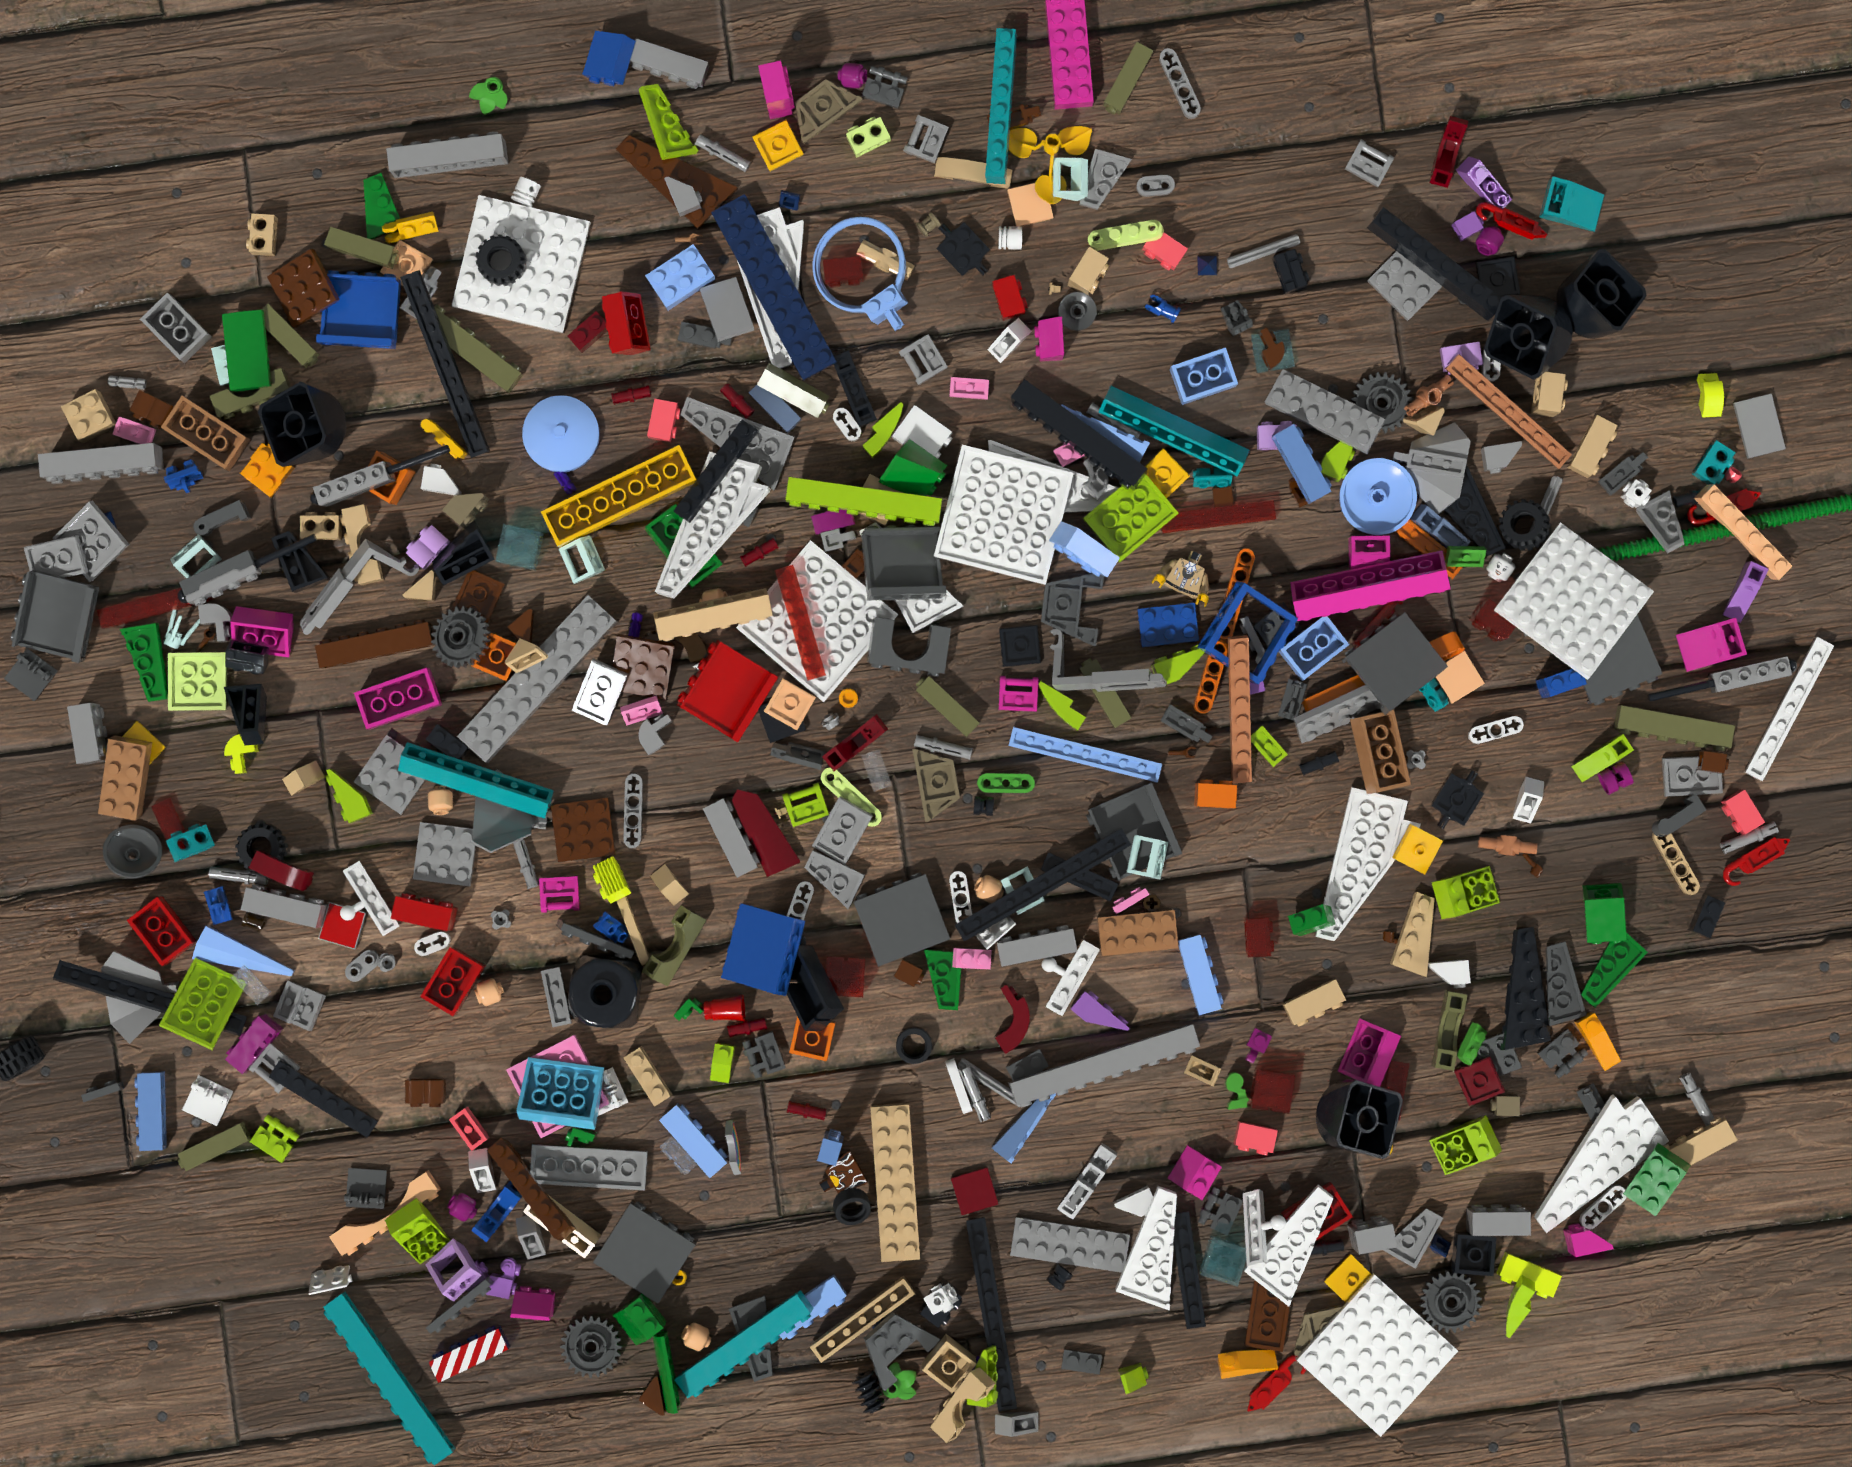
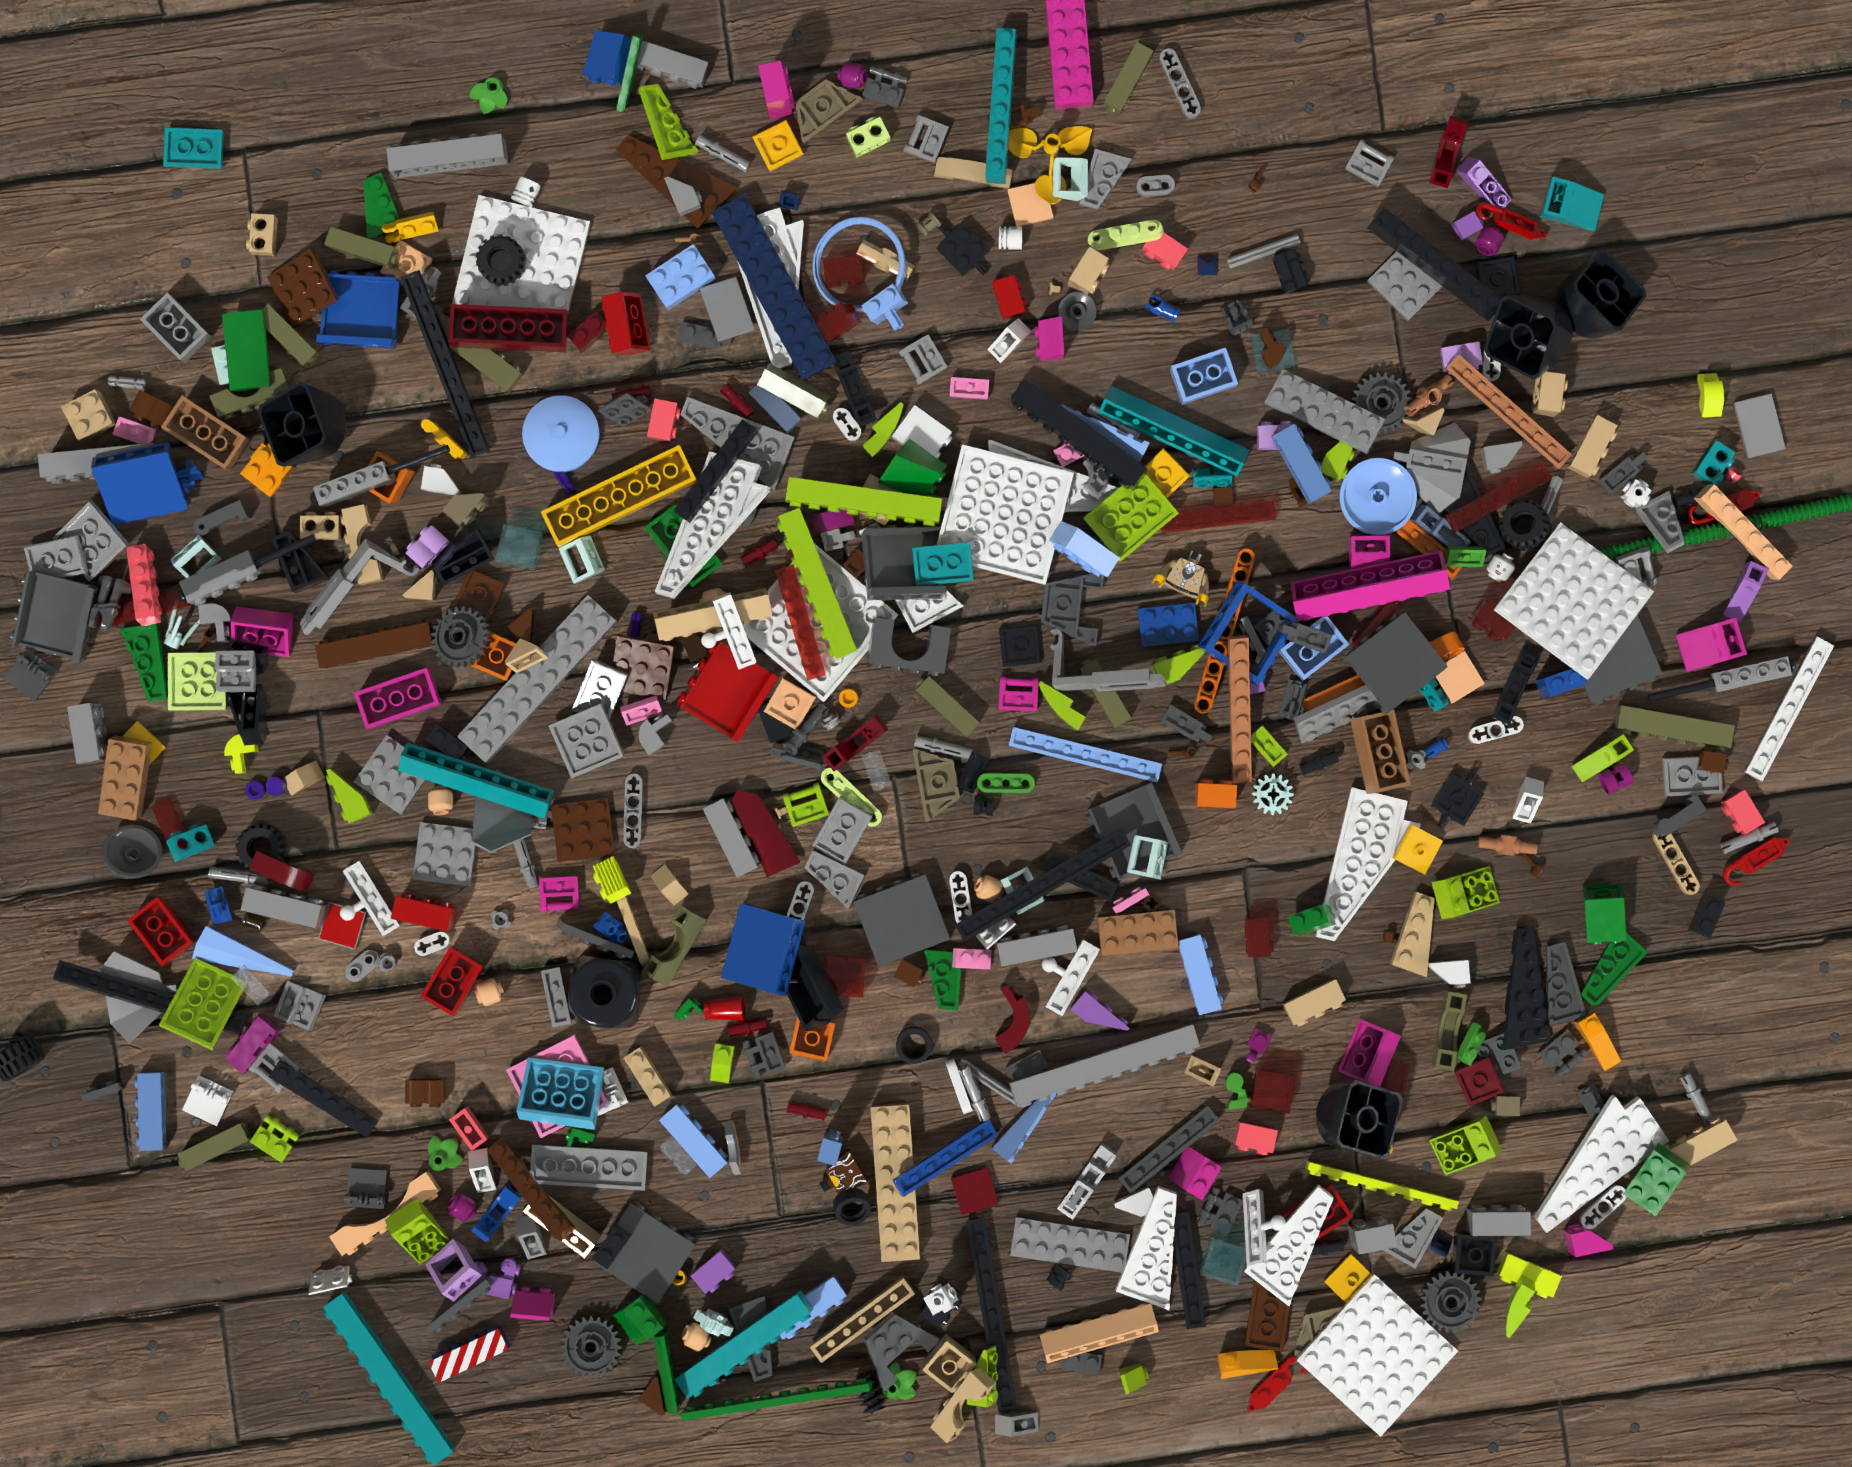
none -> dark grey piece [88,576,132,632]
none -> blue panel [91,442,189,525]
none -> coral brick [126,544,162,626]
none -> teal plate [163,127,224,169]
none -> light grey slope [215,651,256,692]
none -> dark purple tile [245,781,266,800]
none -> dark purple tile [266,776,286,796]
none -> bright green plate [427,1135,463,1171]
none -> dark red brick [449,304,568,353]
none -> light grey plate [549,703,625,778]
none -> black brick [591,1224,632,1269]
none -> dark grey hinge [598,393,652,427]
none -> tile [616,33,643,112]
none -> green plate [680,1378,873,1421]
none -> medium lavender brick [691,1249,736,1294]
none -> light aqua gear [693,1309,734,1337]
none -> white plate [701,592,757,669]
none -> lime brick [776,508,857,660]
none -> dark grey pin [782,703,829,755]
none -> clear red brick [815,302,862,343]
none -> blue plate [892,1119,998,1197]
none -> teal plate [912,542,974,586]
none -> black tile [956,752,988,794]
none -> light nougat brick [1040,1303,1159,1363]
none -> dark grey plate [1118,1106,1220,1194]
none -> reddish brown hand [1249,166,1266,193]
none -> light aqua gear [1251,774,1294,815]
none -> dark grey hinge [1277,622,1332,654]
none -> neon yellow plate [1305,1160,1459,1211]
none -> blue pin [1423,737,1449,760]
none -> clear red plate [1445,463,1552,533]
none -> black slope [1492,649,1540,725]
none -> light grey plate [1615,547,1658,586]

